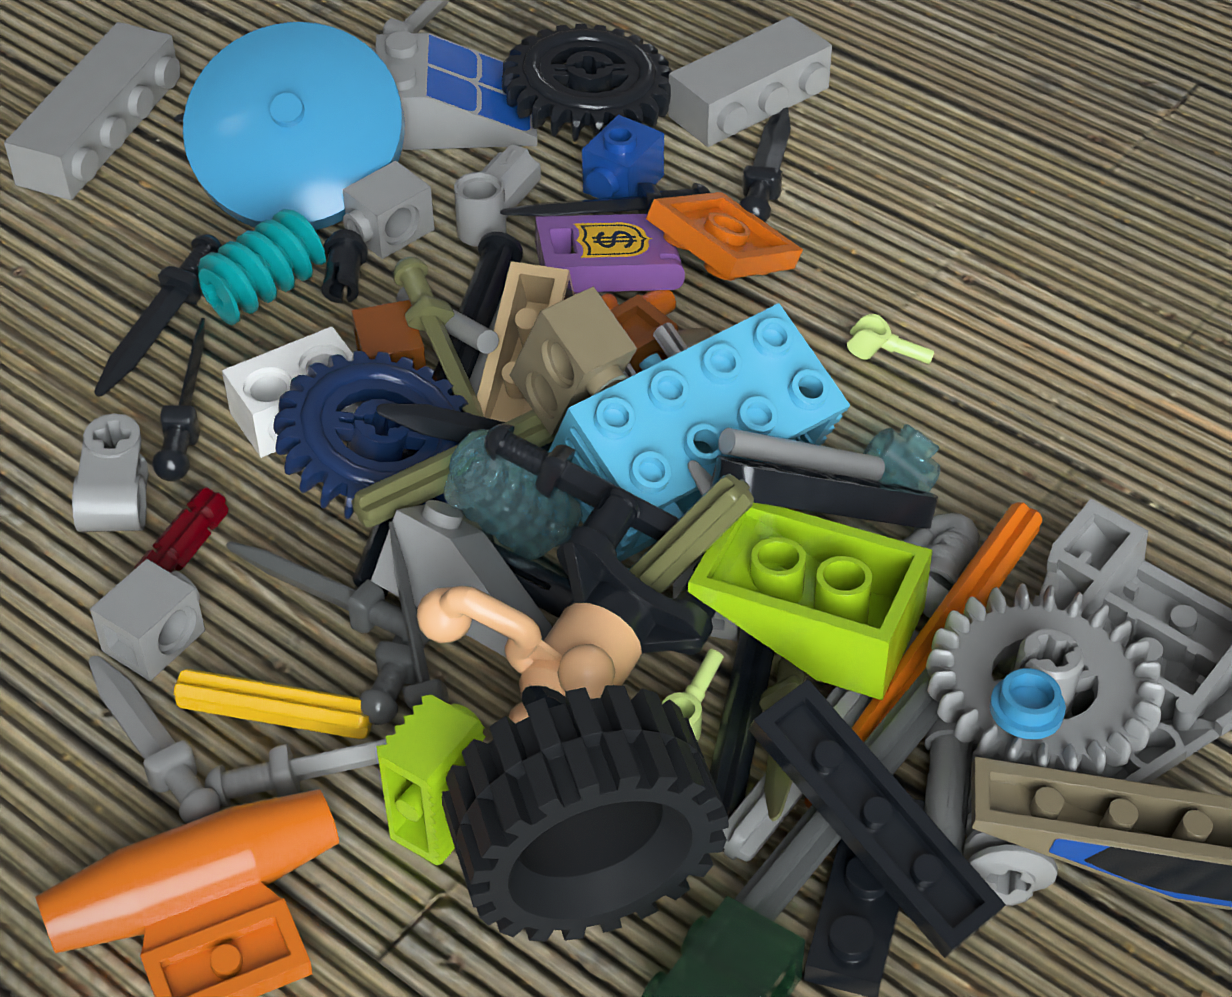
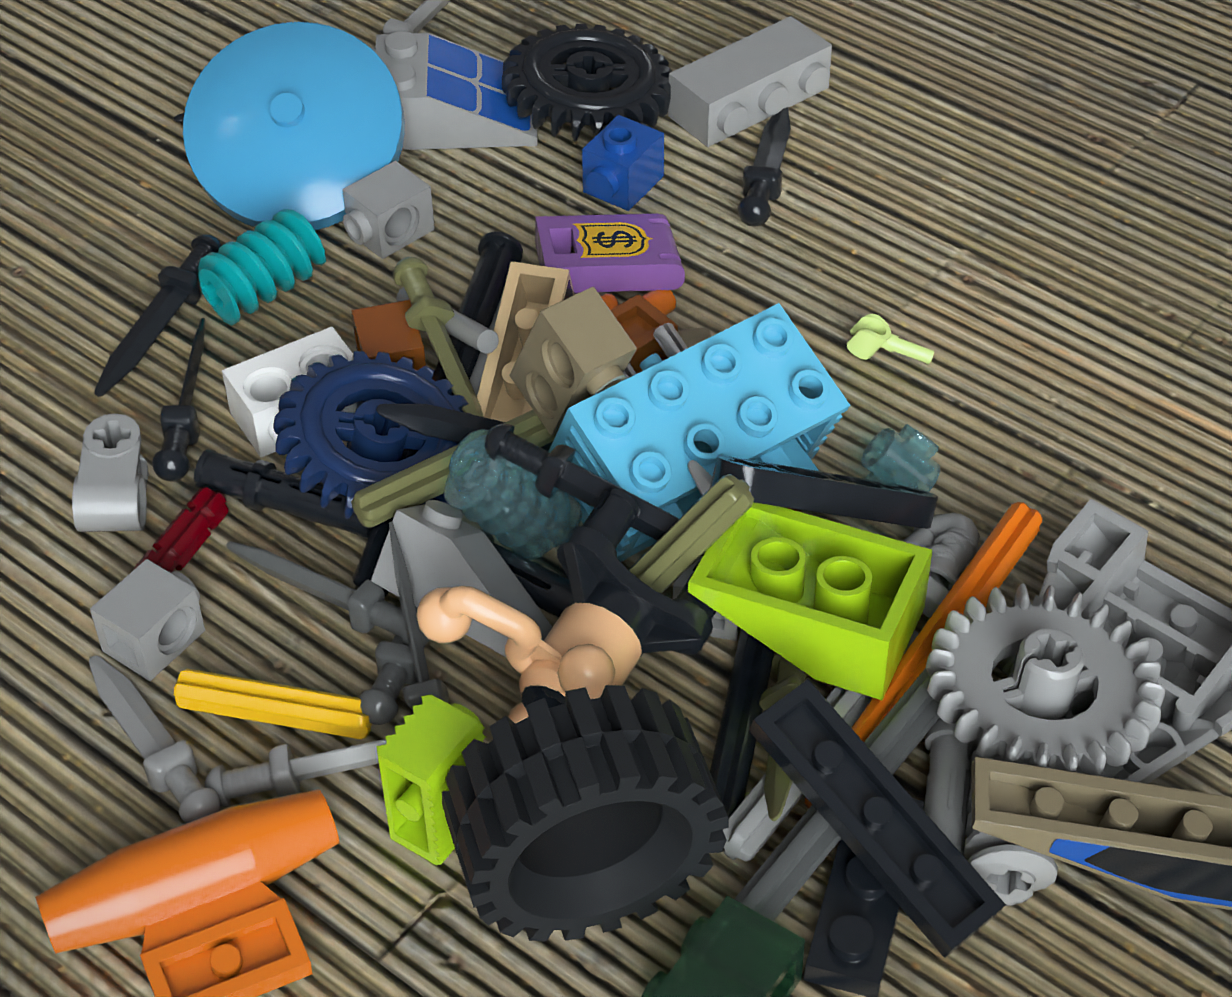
light grey brick [4,22,180,200] -> none
black pin [321,229,368,304] -> none
light grey piece [454,144,541,247] -> none
black sword [500,182,710,216] -> none
orange plate [646,192,803,281] -> none
yellowish green hand [662,649,724,741] -> none
light grey bar [718,428,885,481] -> none
dark azure plate [989,668,1066,739] -> none
none -> black pin [194,449,373,539]

